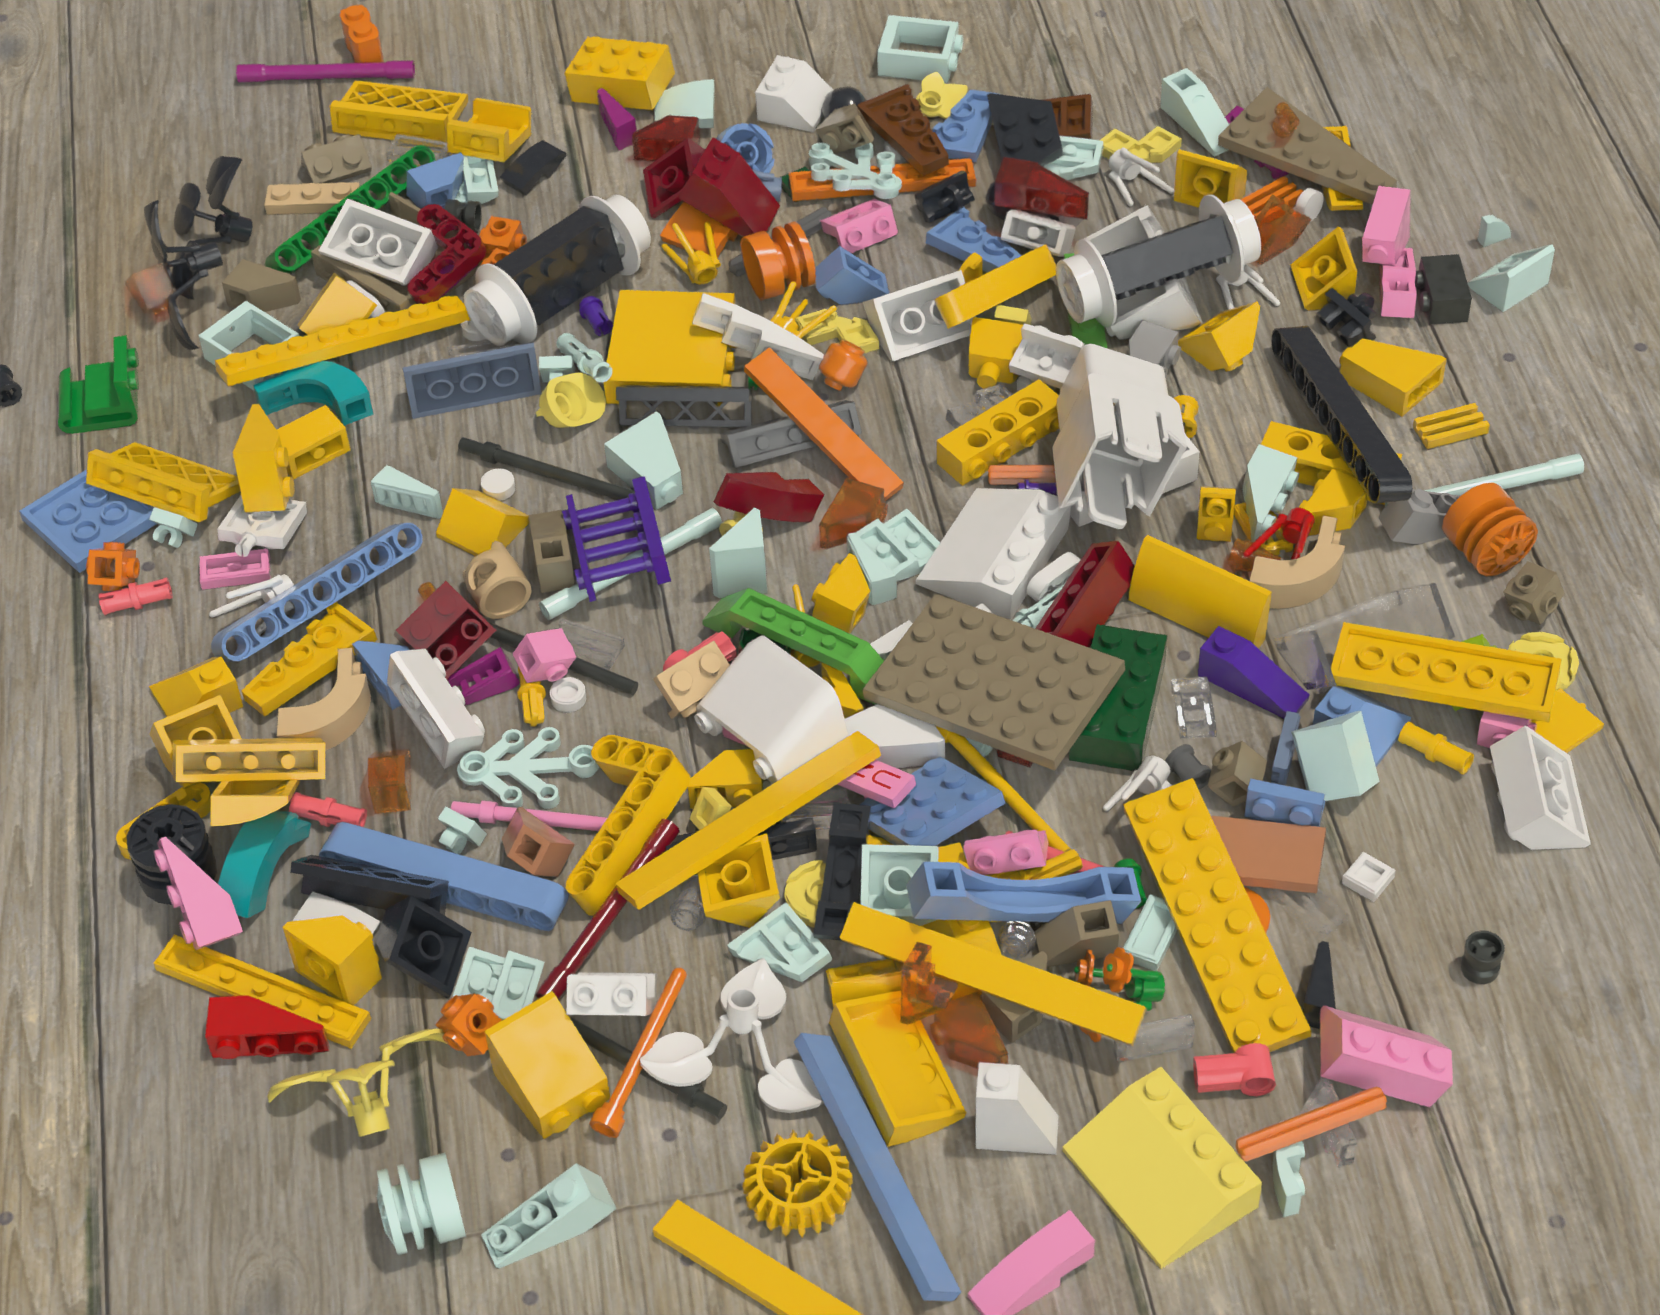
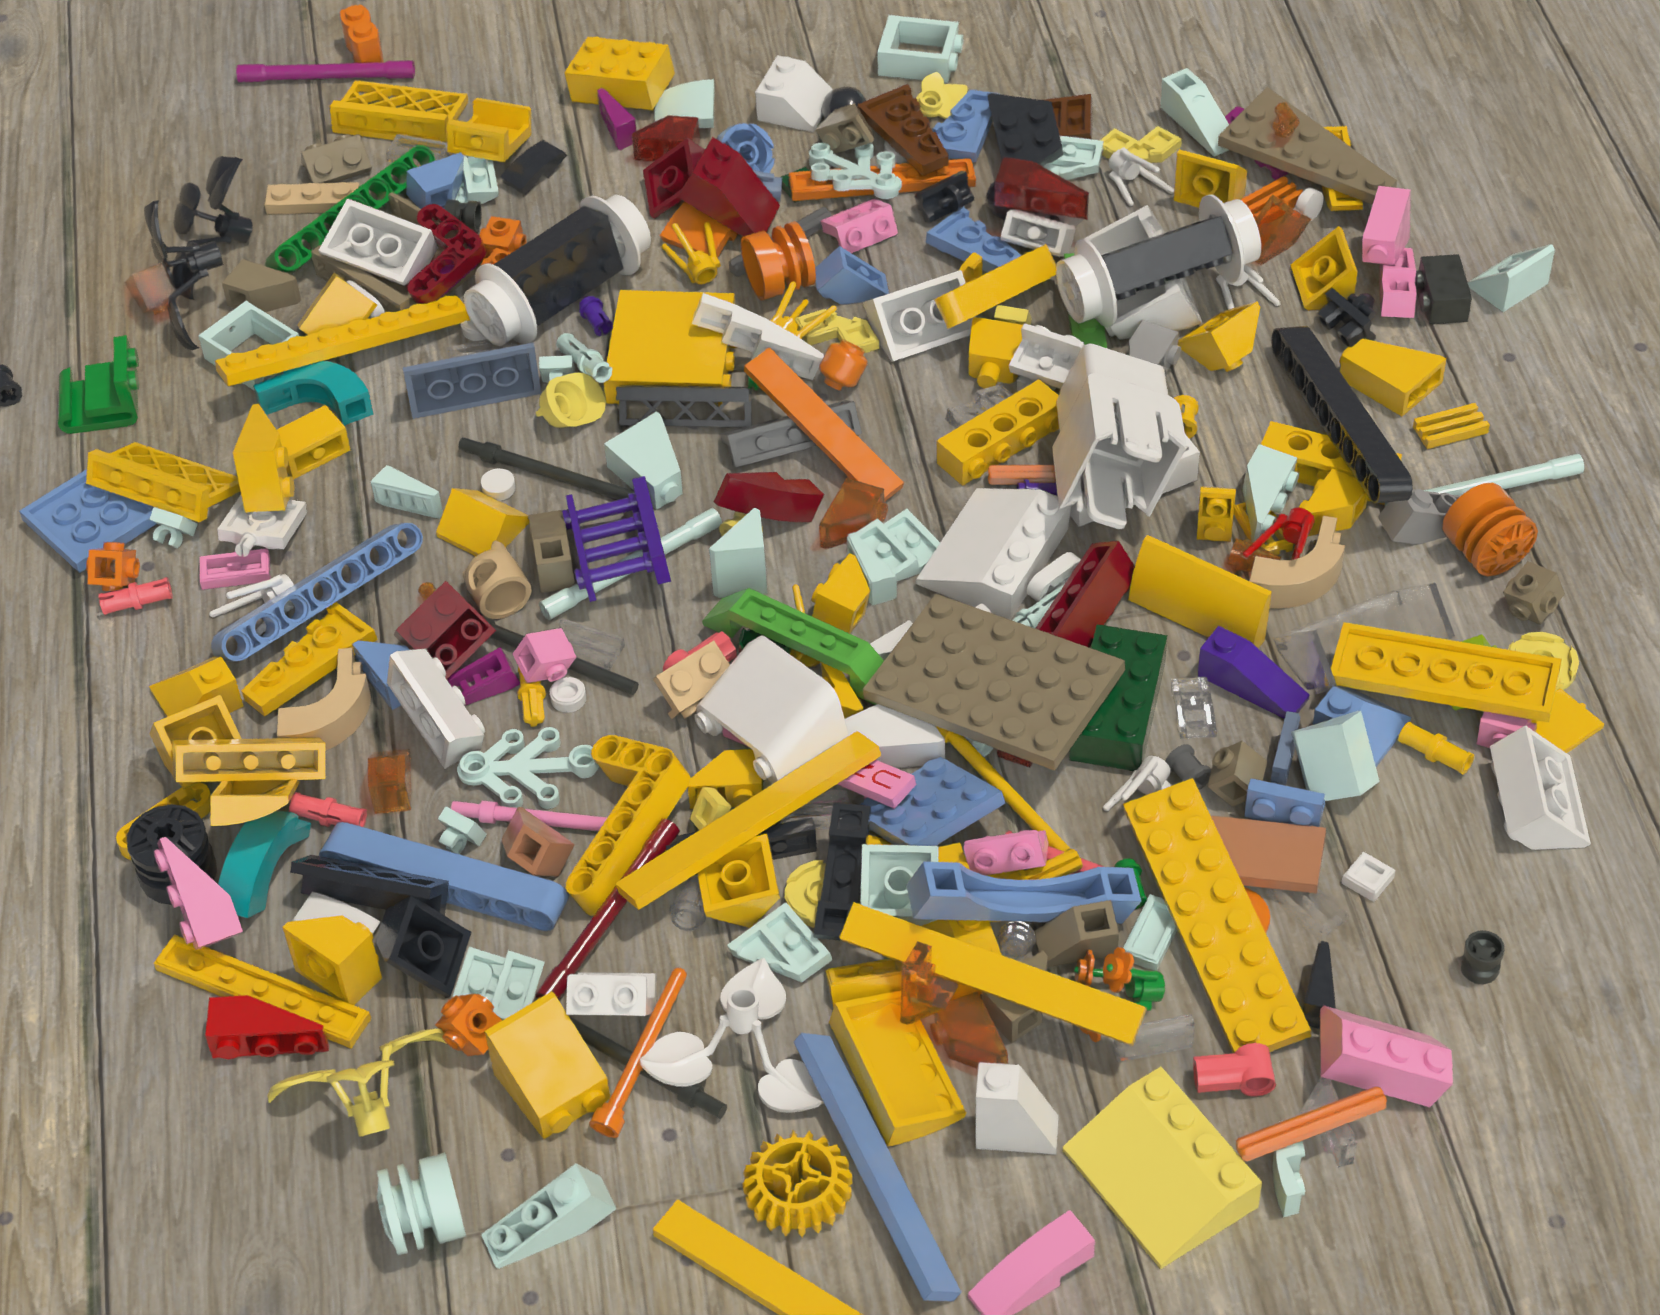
light aqua tile [1478,215,1511,247] -> none

